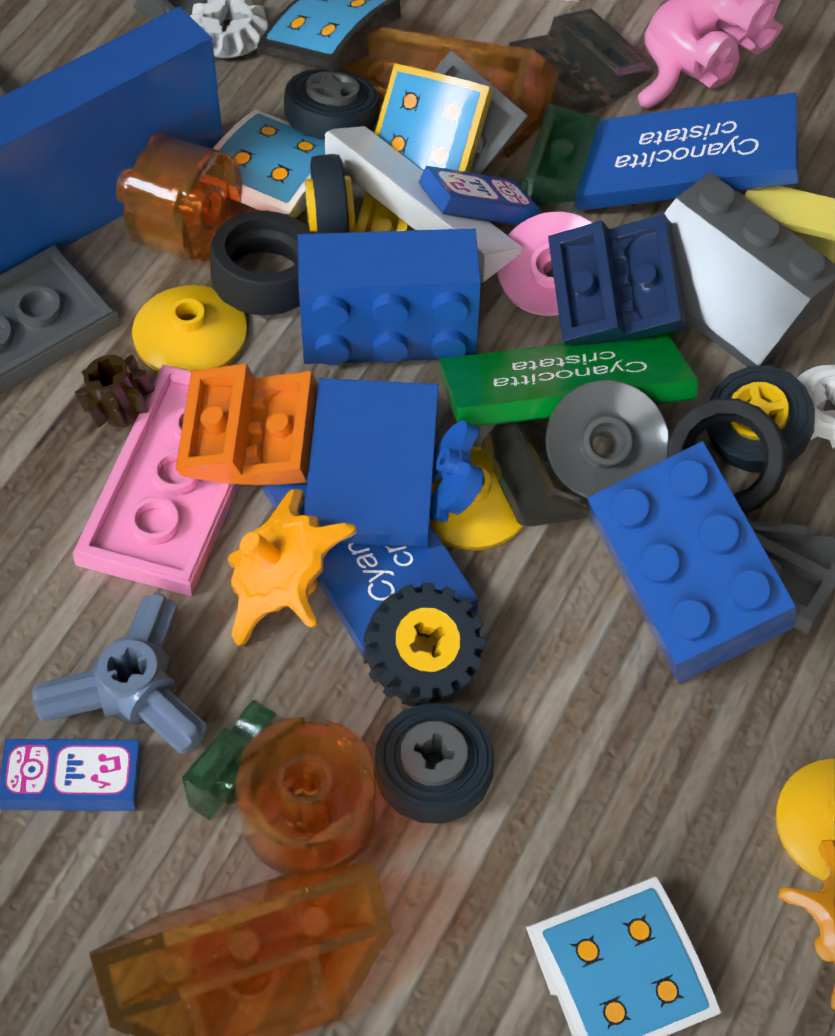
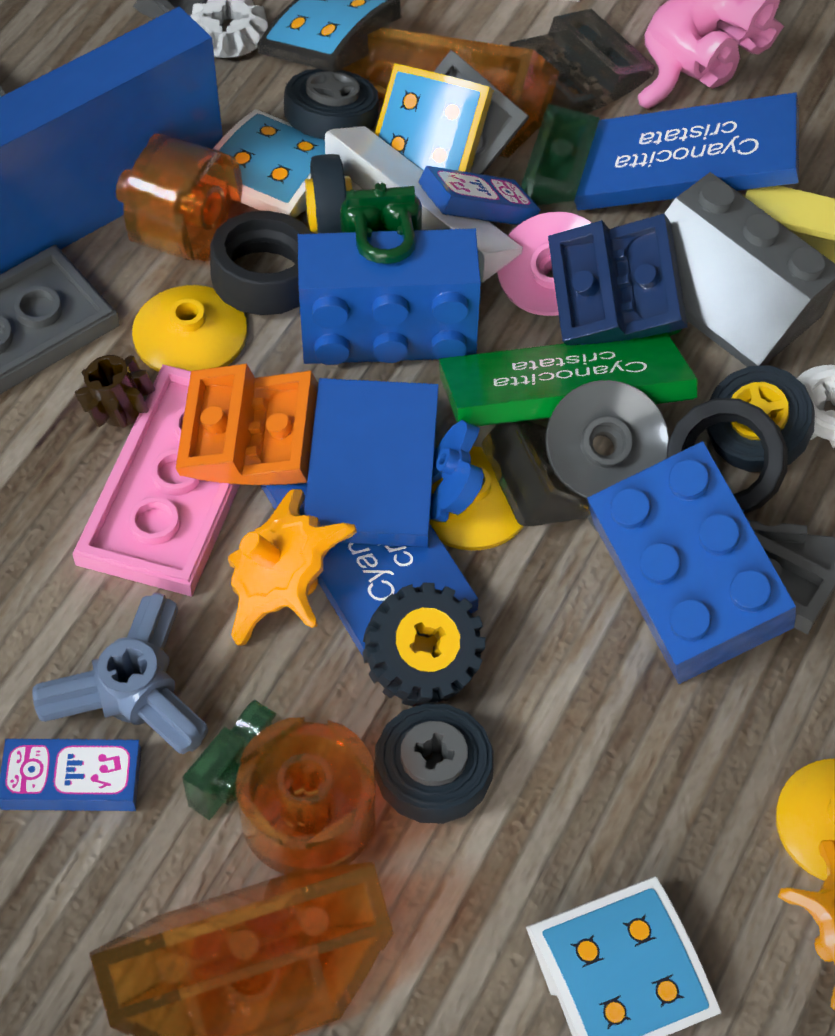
none -> dark green piece [340,183,422,264]

